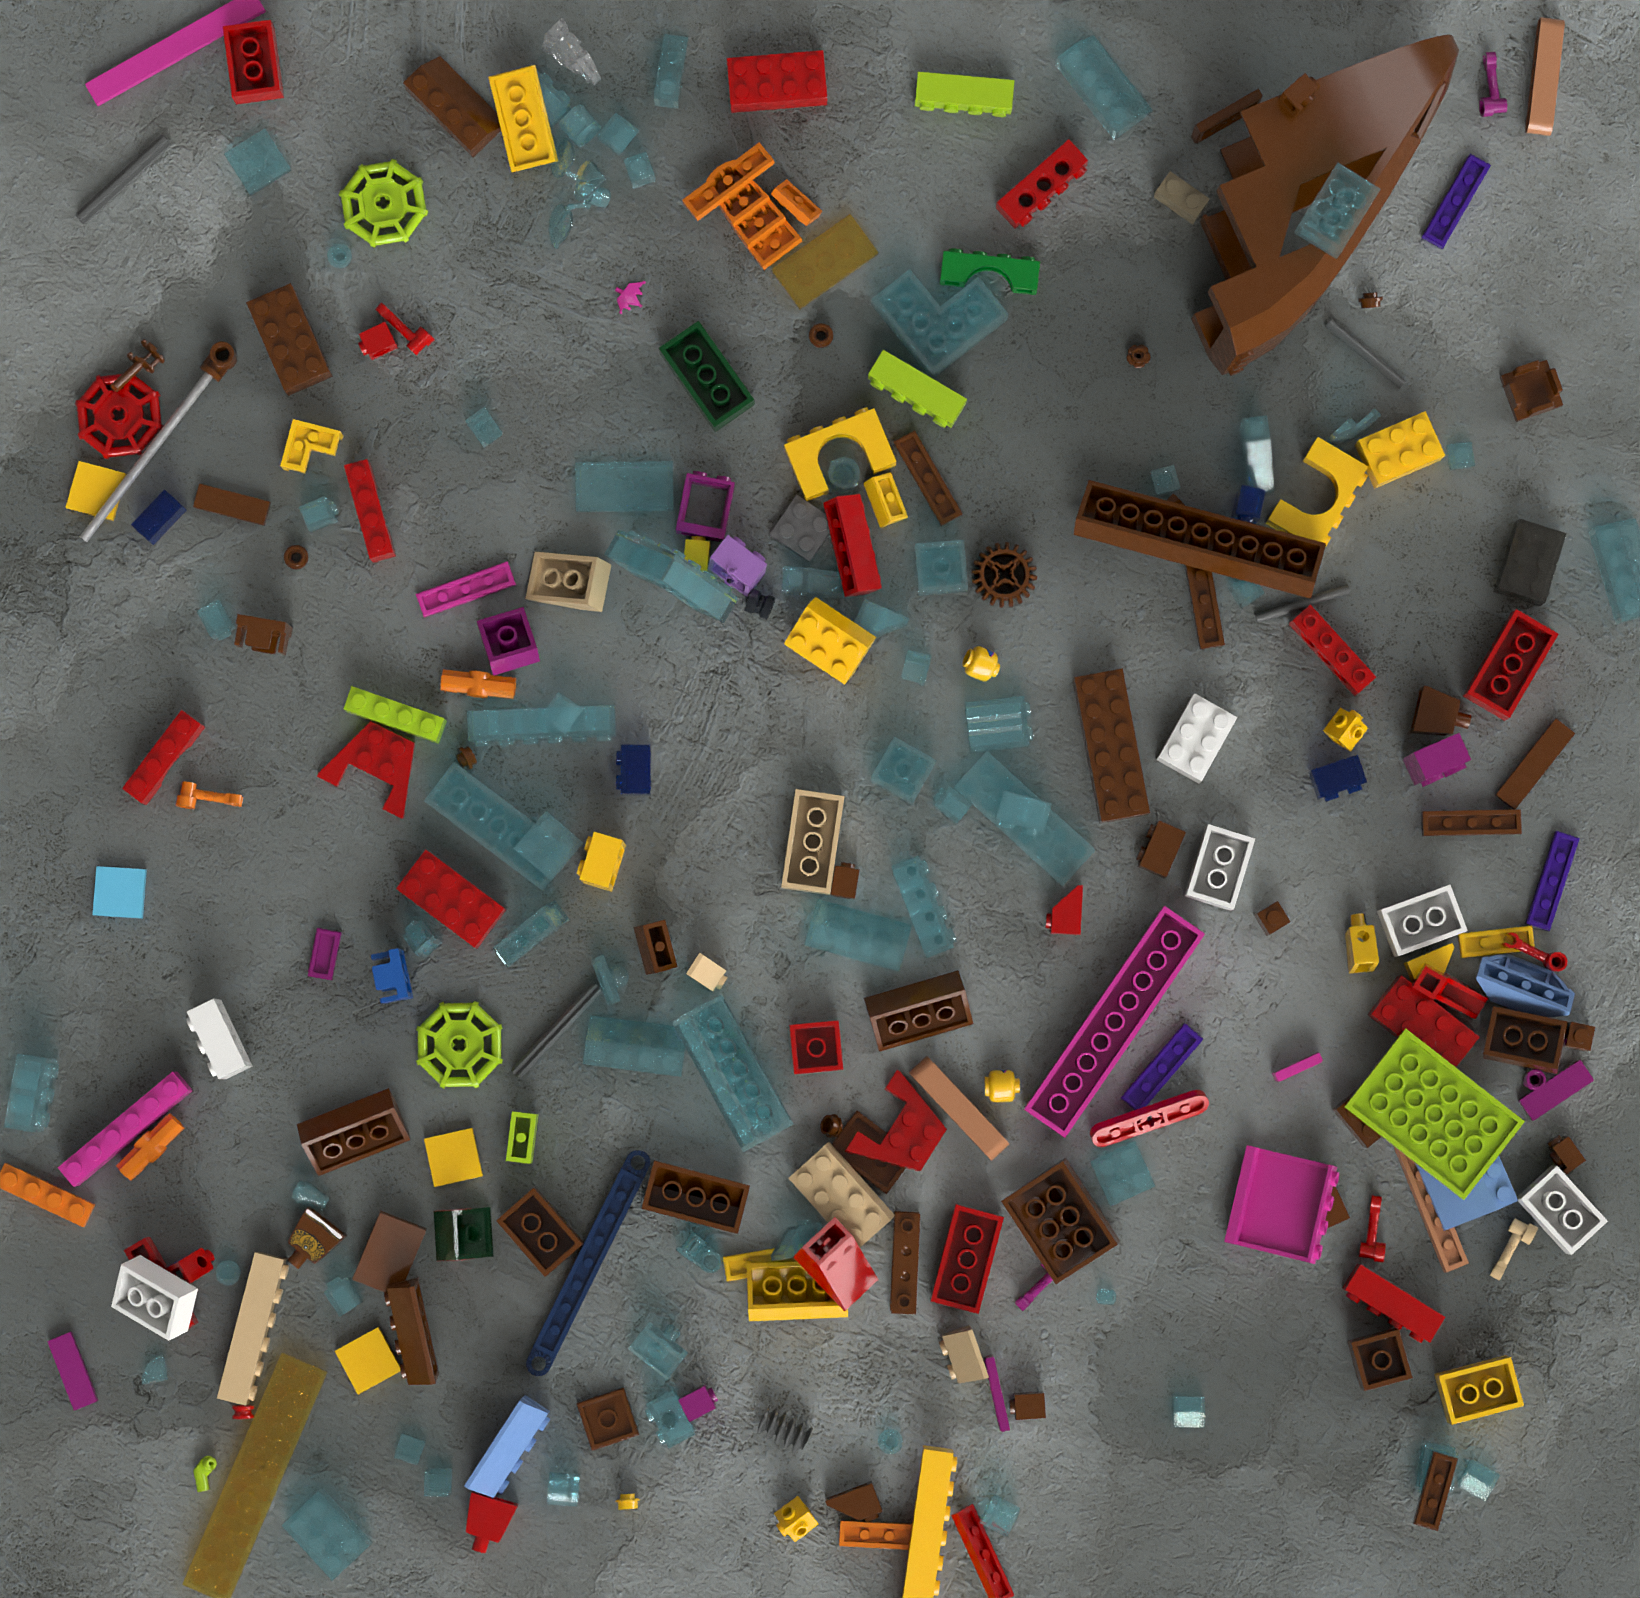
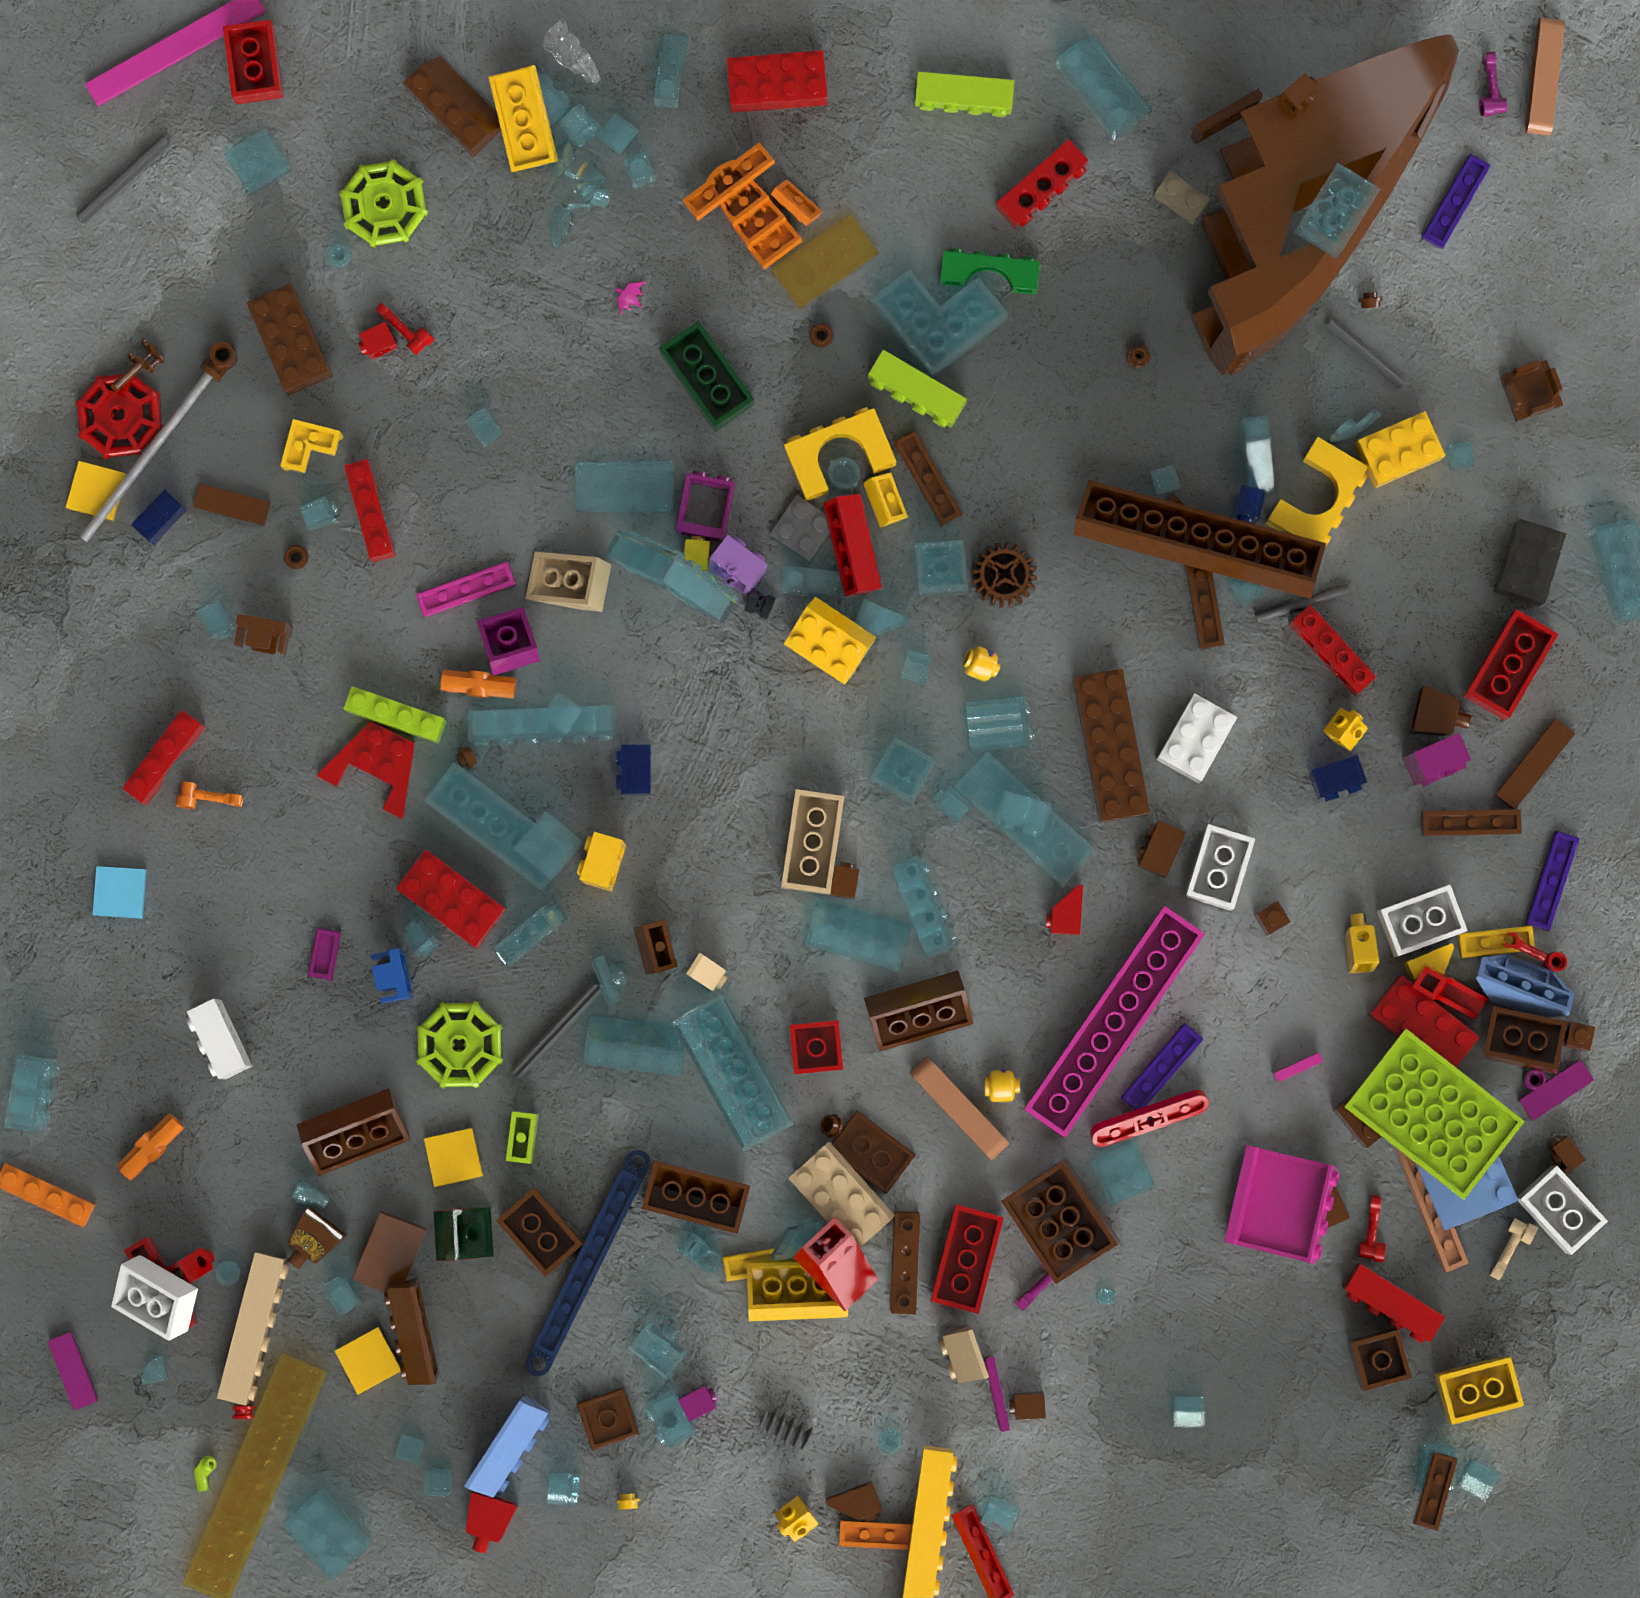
dark pink brick [58,1071,193,1187] -> none
red wing [845,1070,947,1172] -> none

